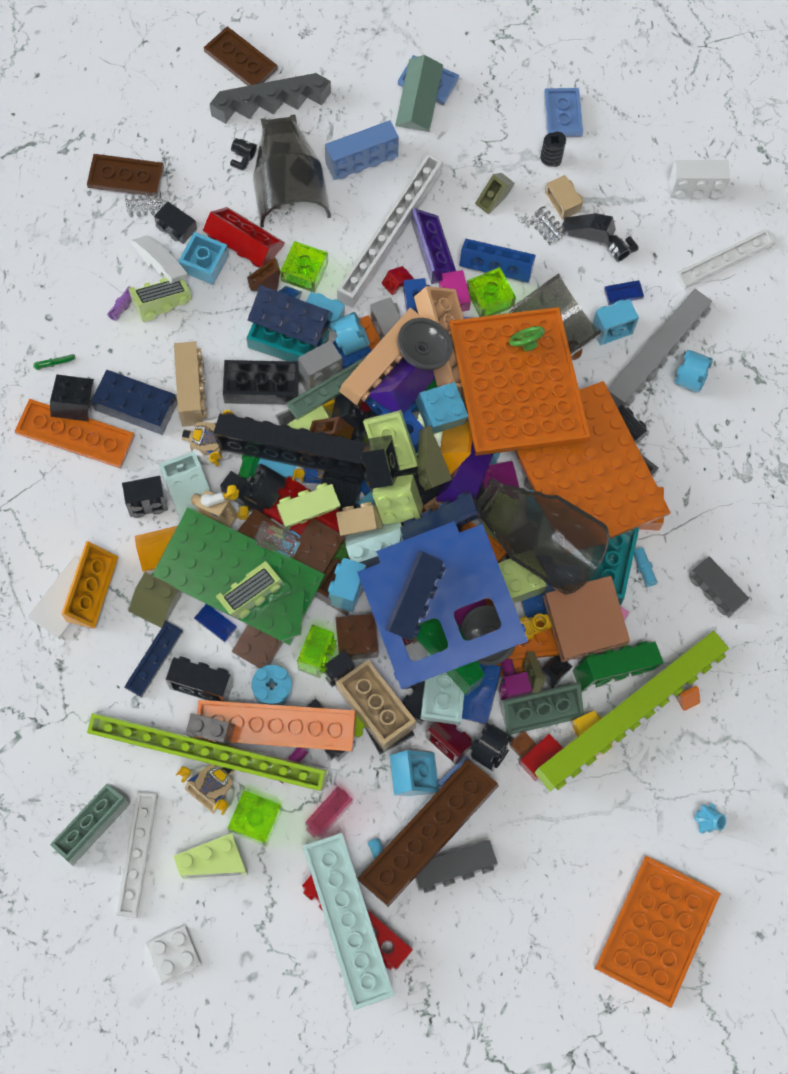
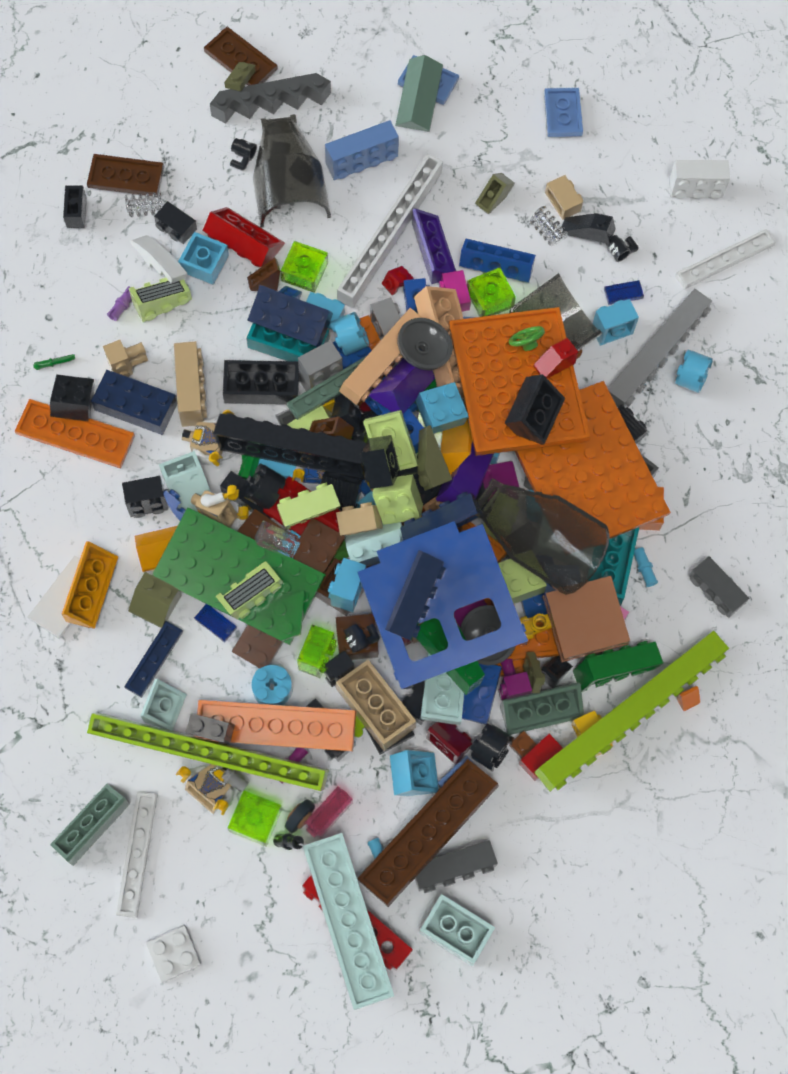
black brick [165,656,233,702] -> none
yellowish green wedge [173,833,247,879] -> none
black piece [540,131,566,167] -> none
orange plate [594,856,721,1008] -> none
medium azure rock [695,803,726,834] -> none
none -> black brick [63,185,86,228]
none -> tan brick [103,340,148,377]
none -> light aqua slope [141,679,187,731]
none -> slope [163,488,186,521]
none -> light grey pin [221,768,249,793]
none -> olive plate [224,62,256,91]
none -> black pin [273,833,304,850]
none -> black wheel [284,799,315,833]
none -> black piece [344,624,380,653]
none -> light aqua brick [419,894,495,966]
none -> black slope [505,374,565,445]
none -> red slope [533,338,578,379]

